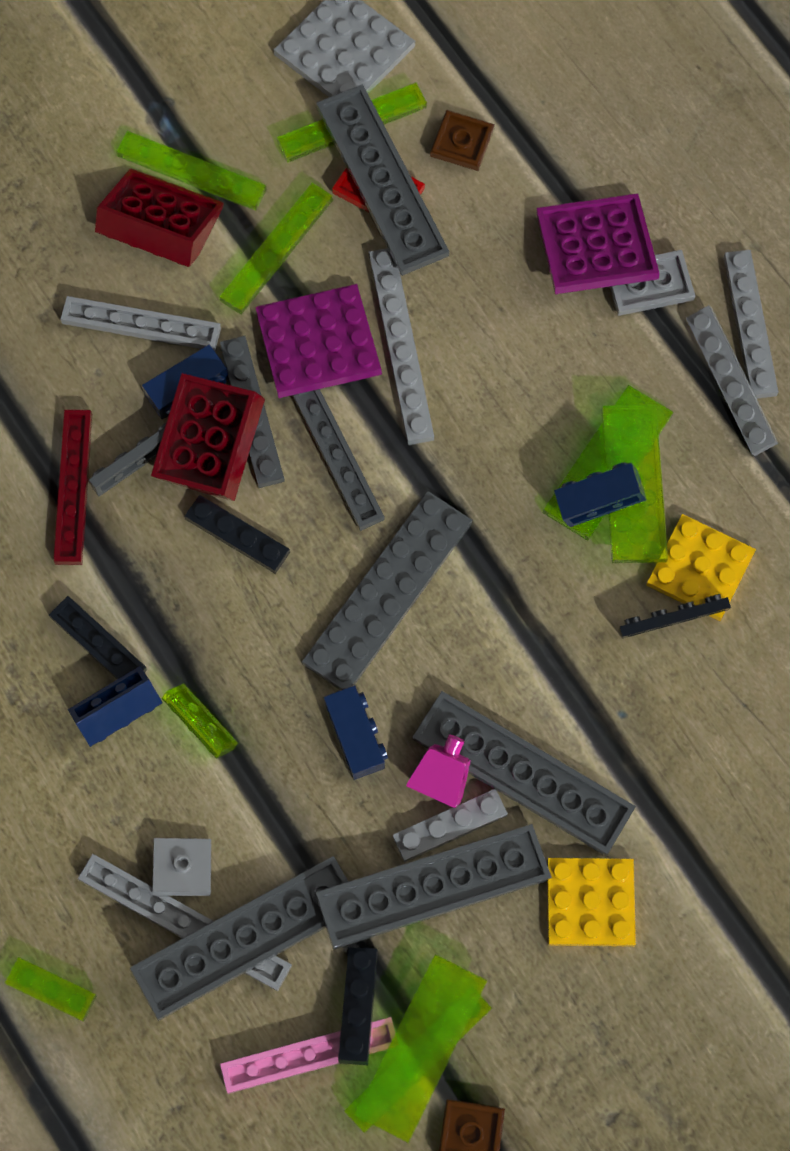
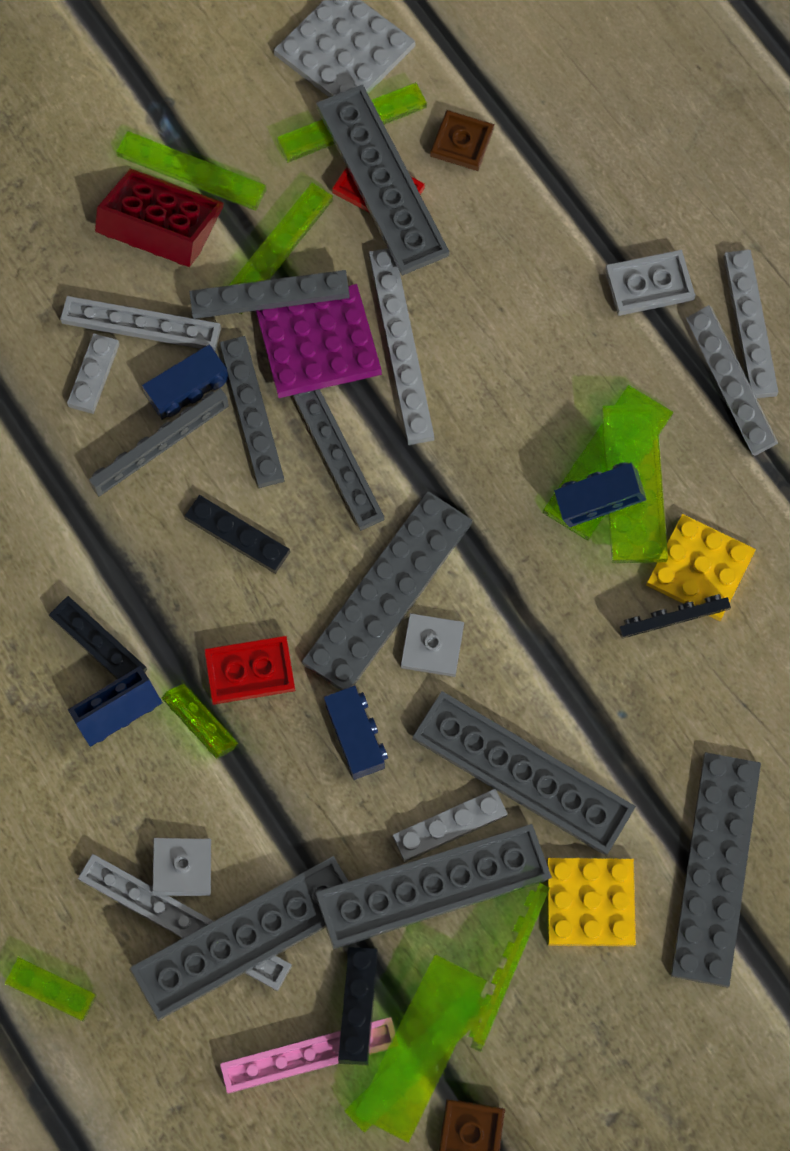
dark red plate [54,410,92,565] -> none
dark red slope [151,373,265,501] -> none
dark pink torso [406,735,471,808] -> none
magenta plate [536,193,660,294] -> none
none -> light grey plate [67,333,120,414]
none -> dark grey plate [189,270,350,319]
none -> red plate [204,636,296,705]
none -> light grey plate [401,613,464,677]
none -> clear neon green plate [468,883,550,1052]
none -> dark grey plate [671,752,761,988]

